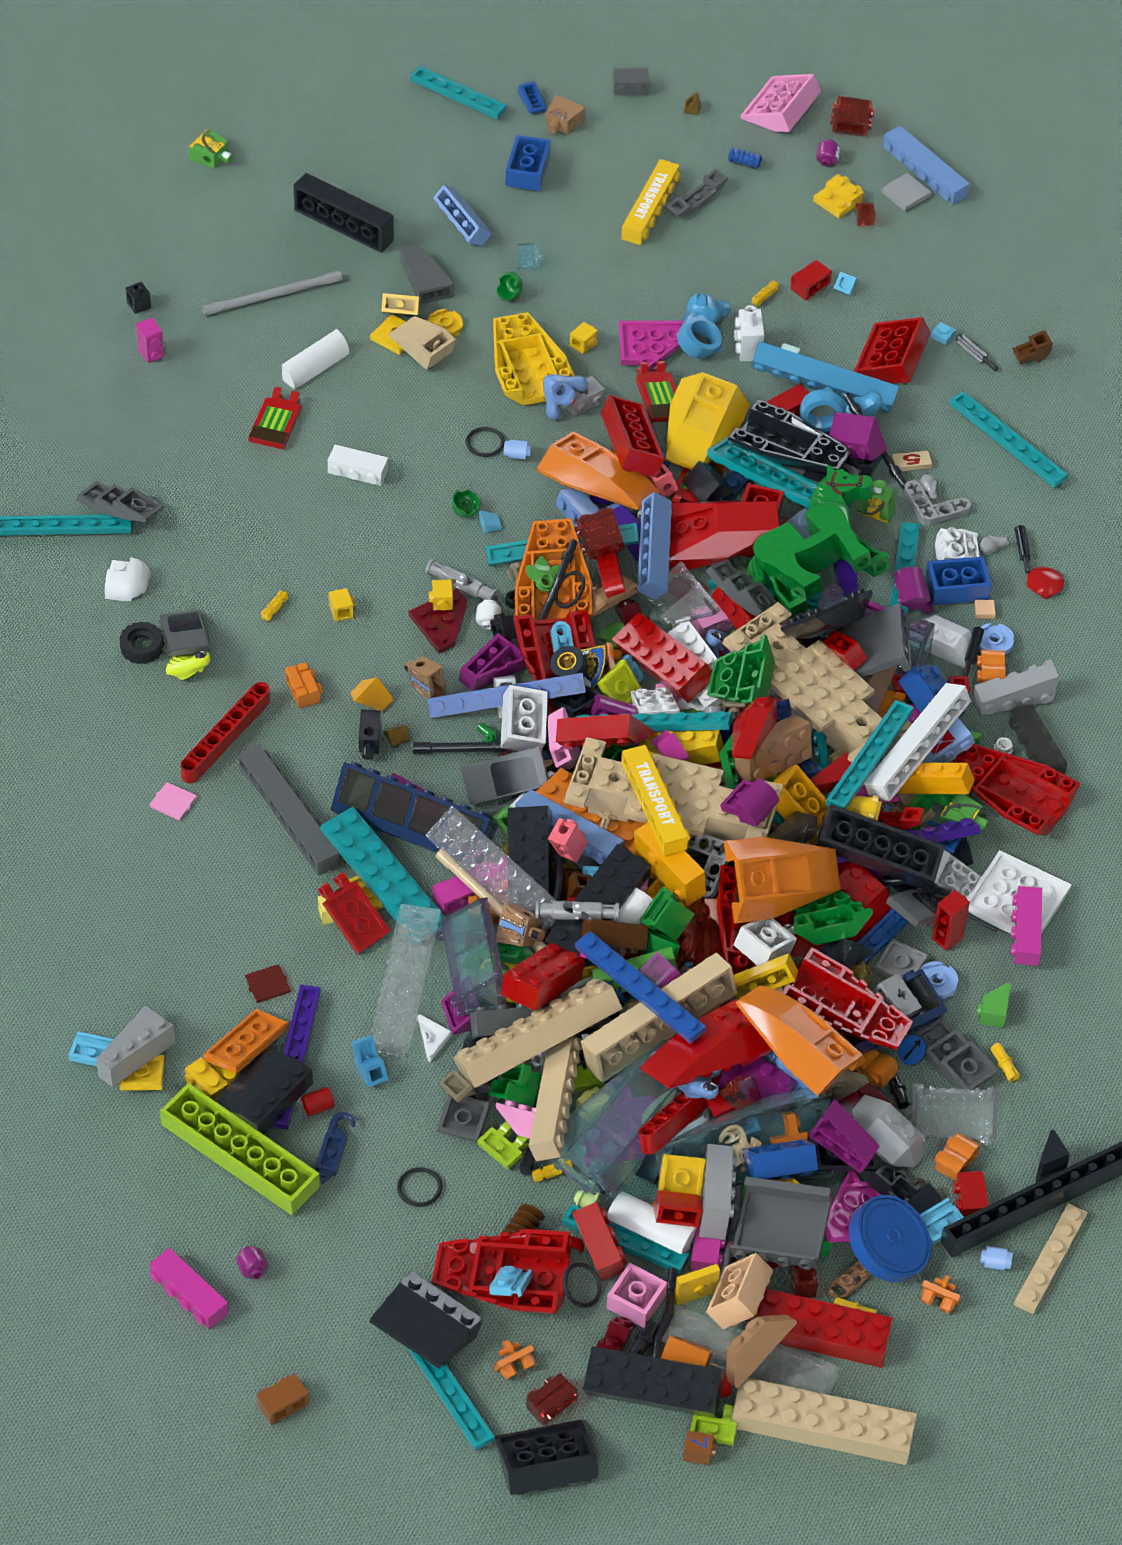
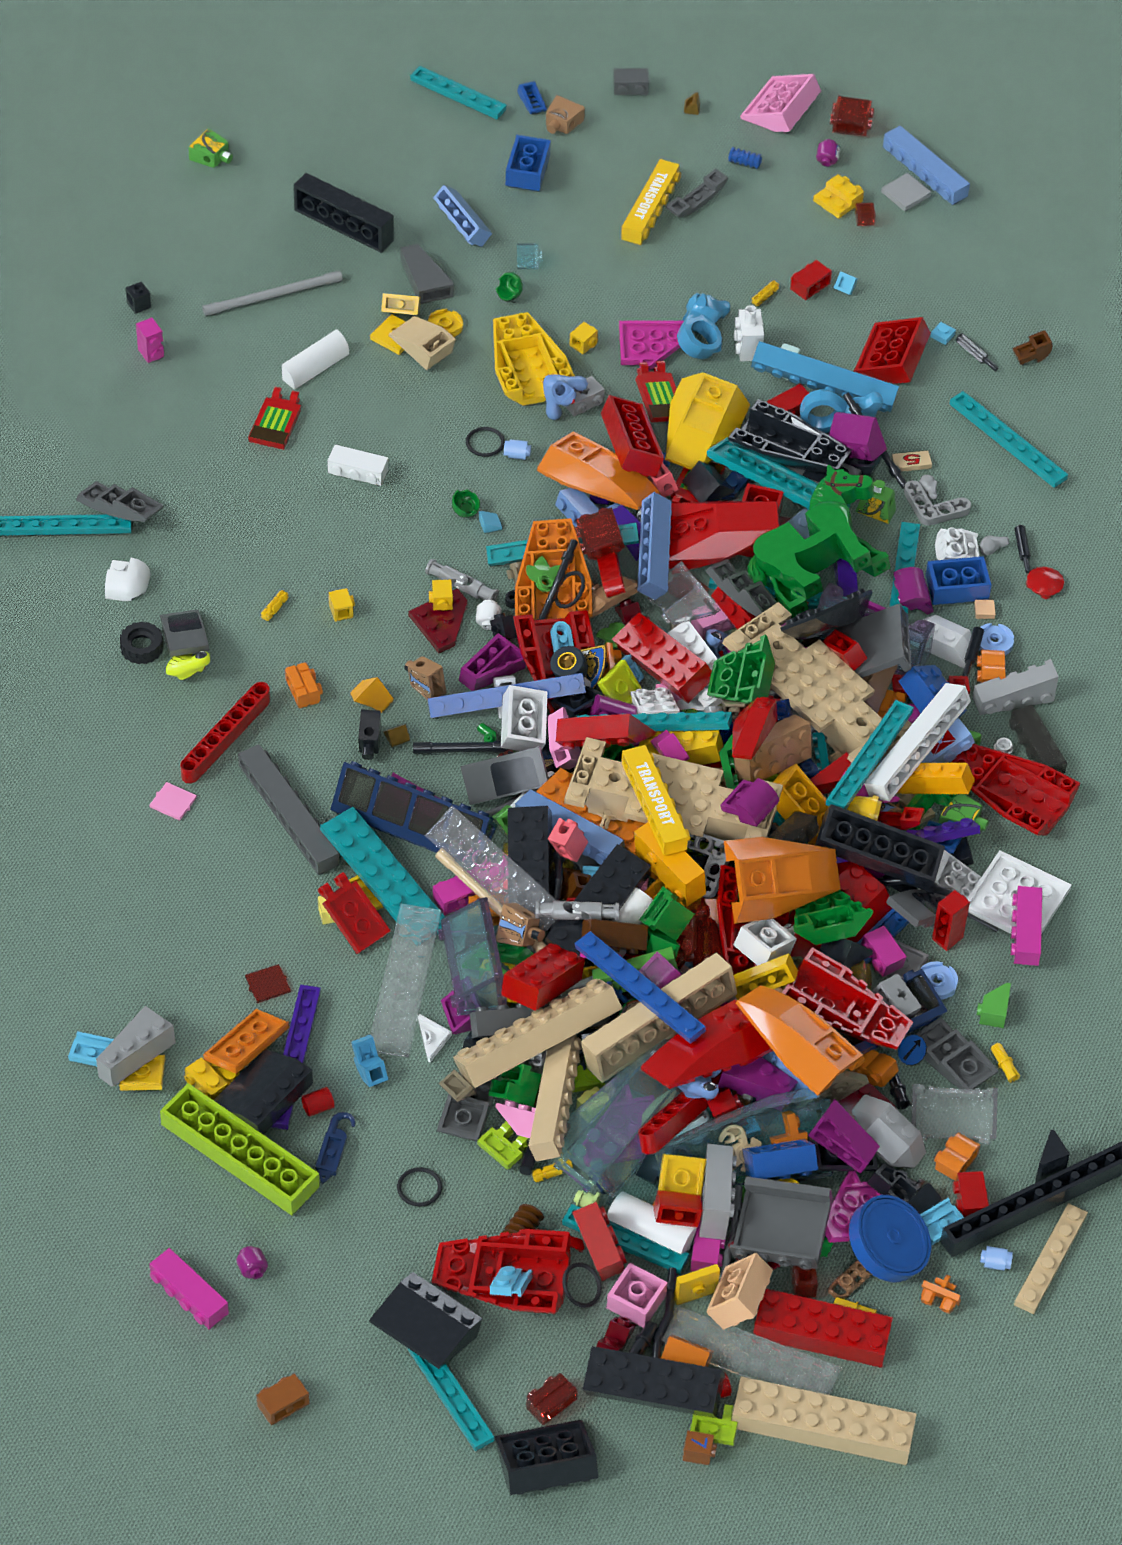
orange hips [493,1340,536,1380] -> none
clear red slope [719,1074,762,1110] -> none
medium nougat wedge [727,1315,797,1389] -> none
none -> dark pink brick [861,926,907,977]

